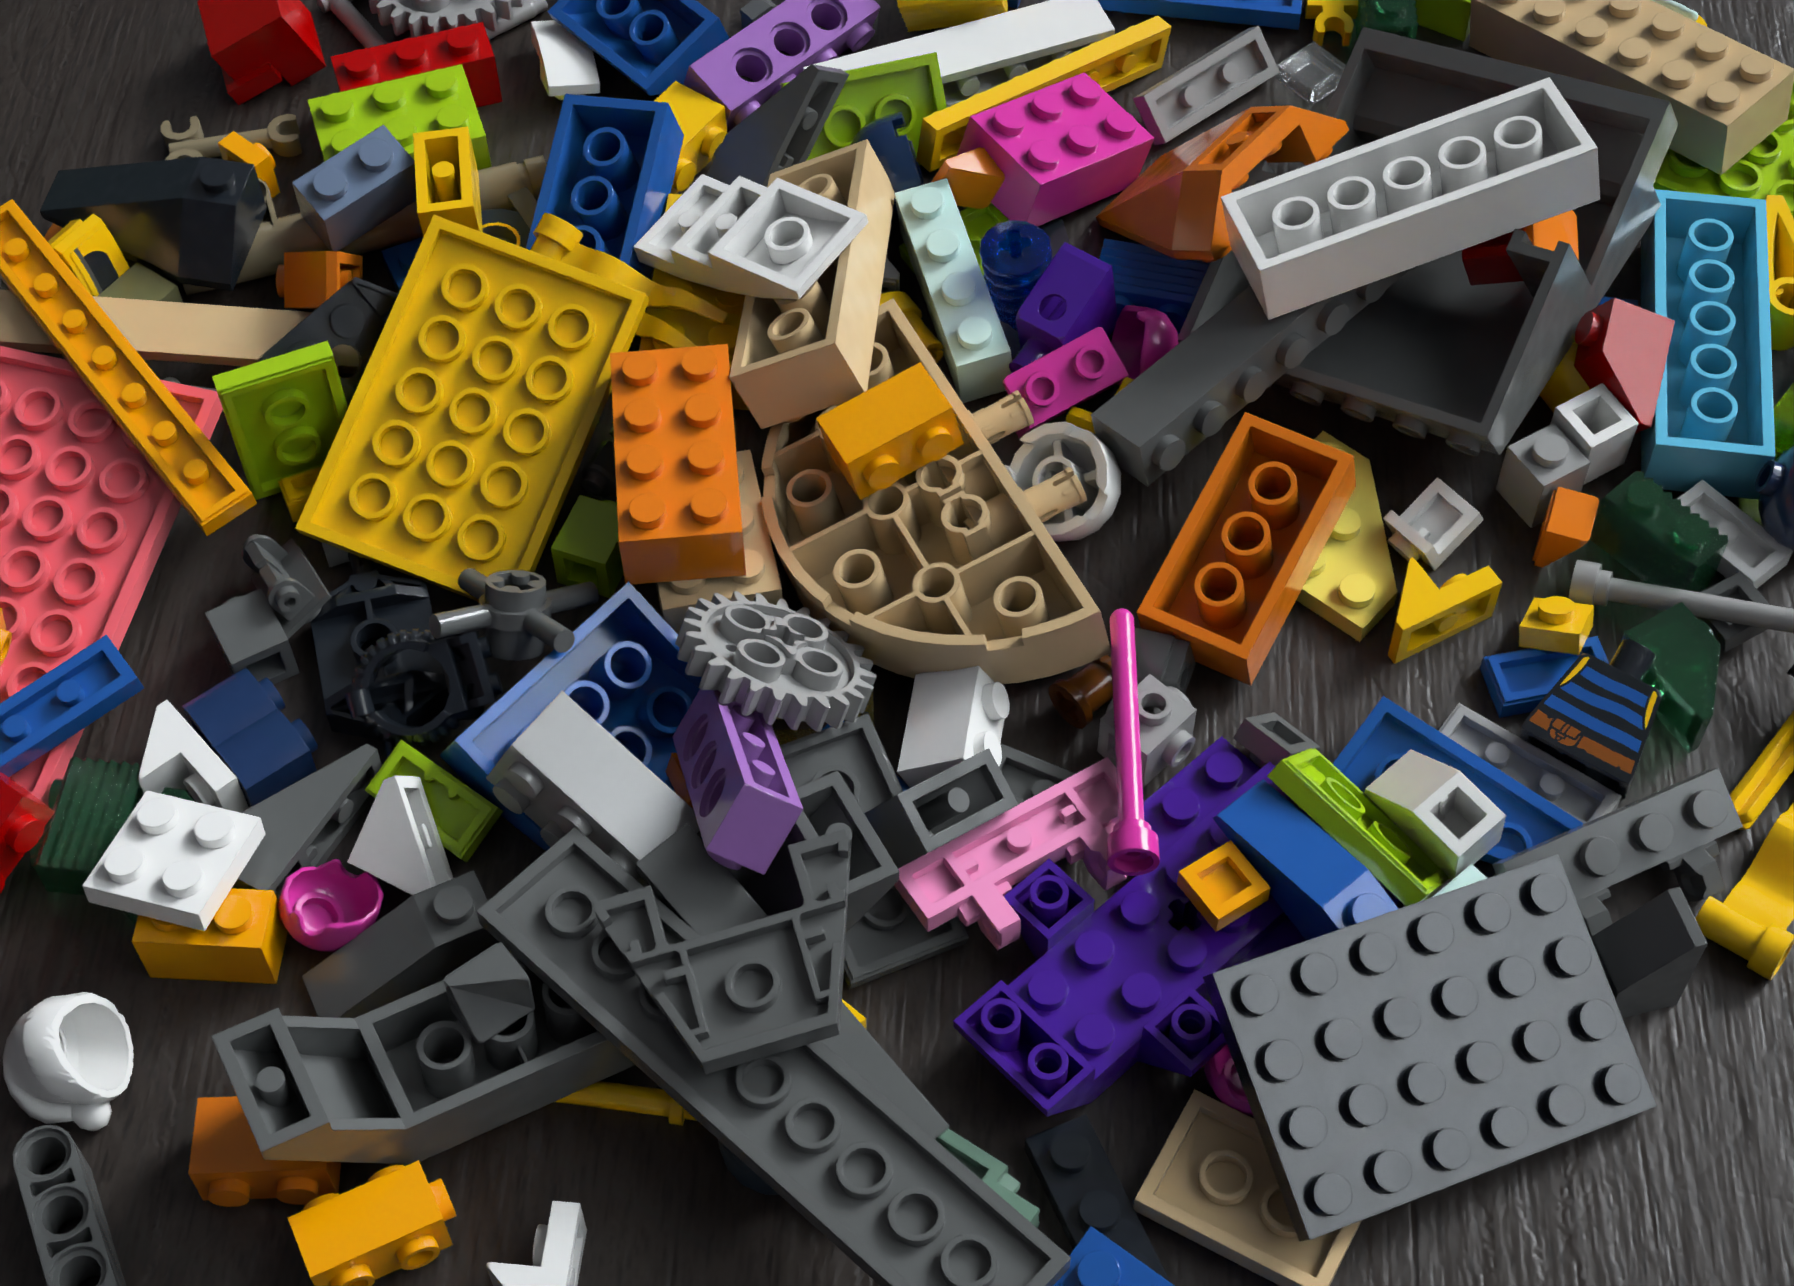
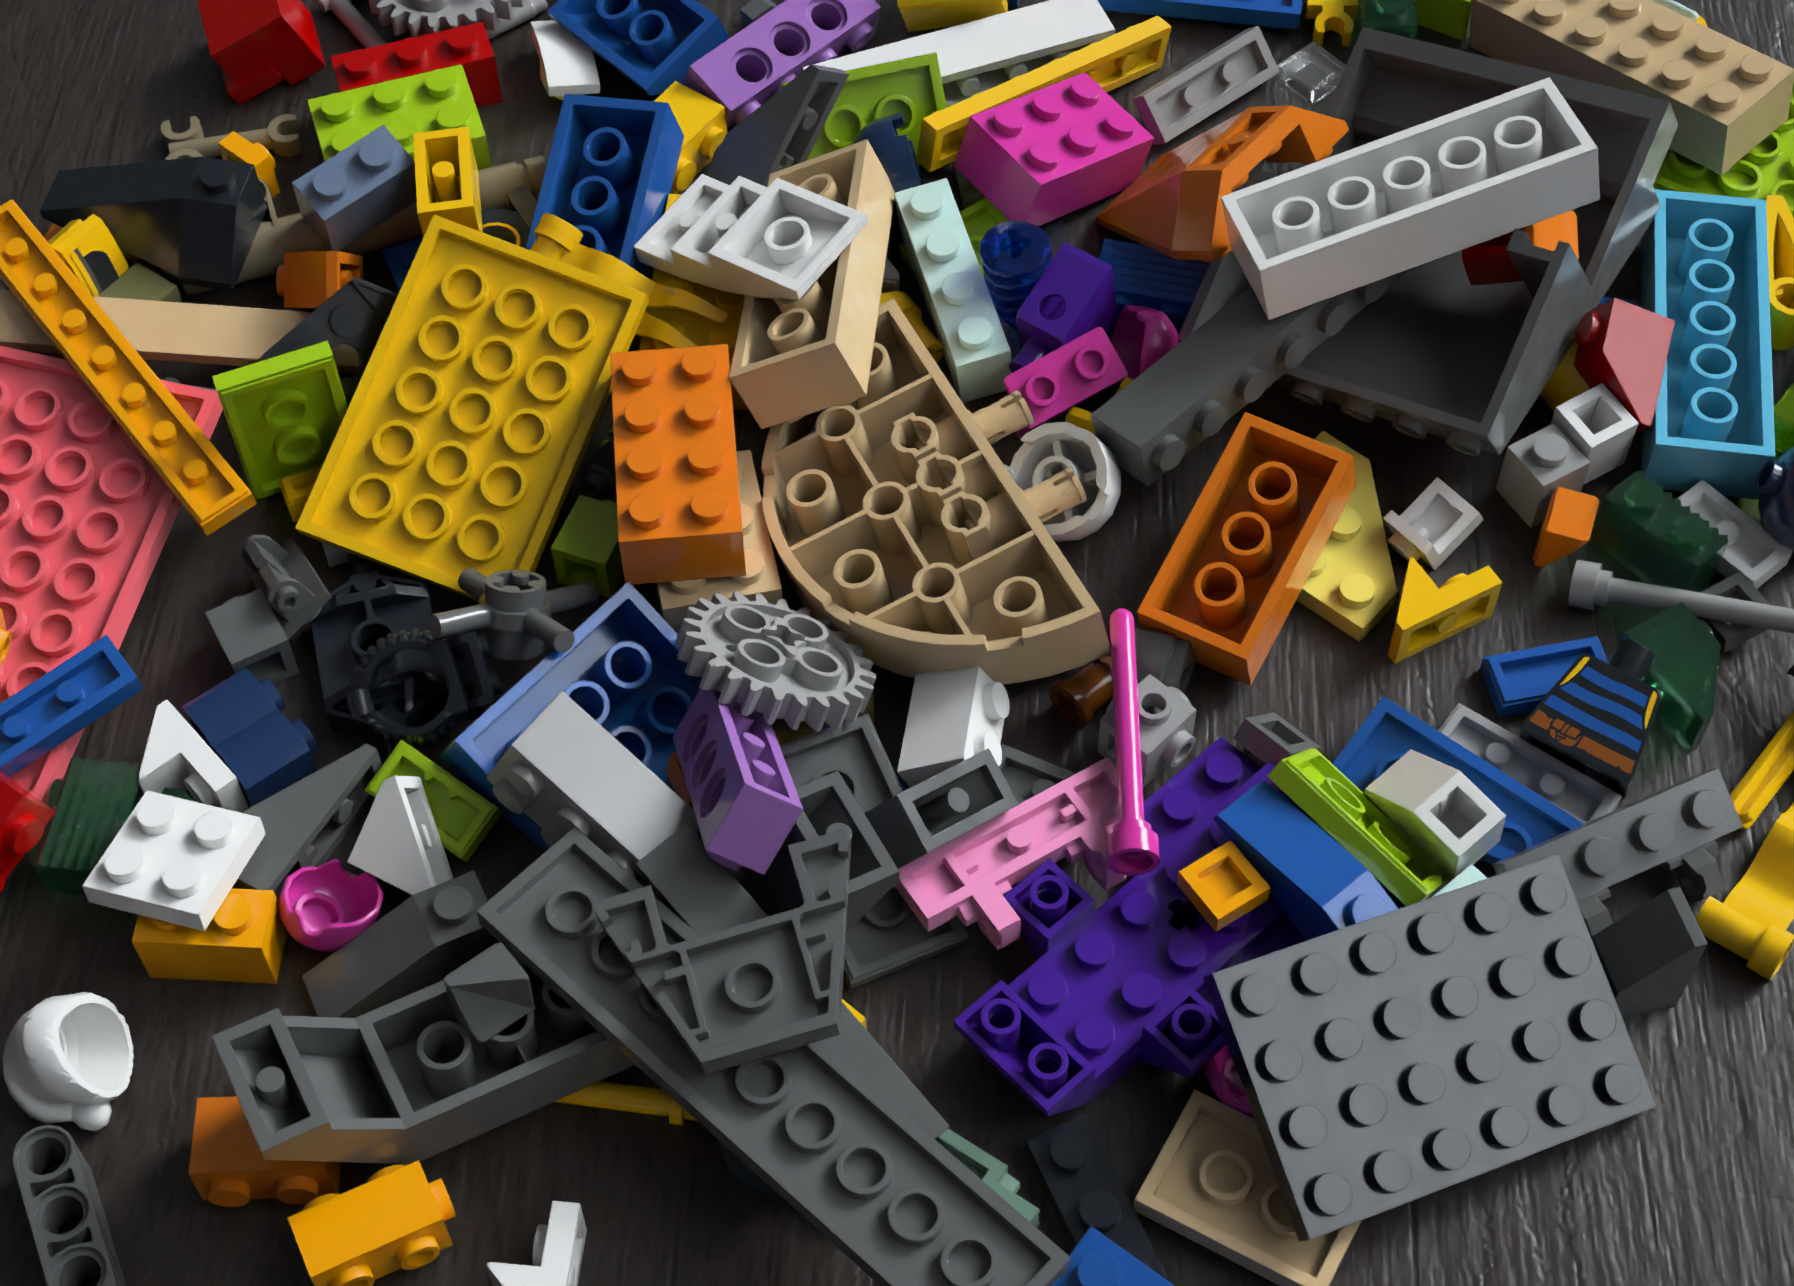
light orange brick [816,362,964,500] -> none
orange slope [931,147,1005,209] -> none
yellow plate [1519,596,1594,655] -> none

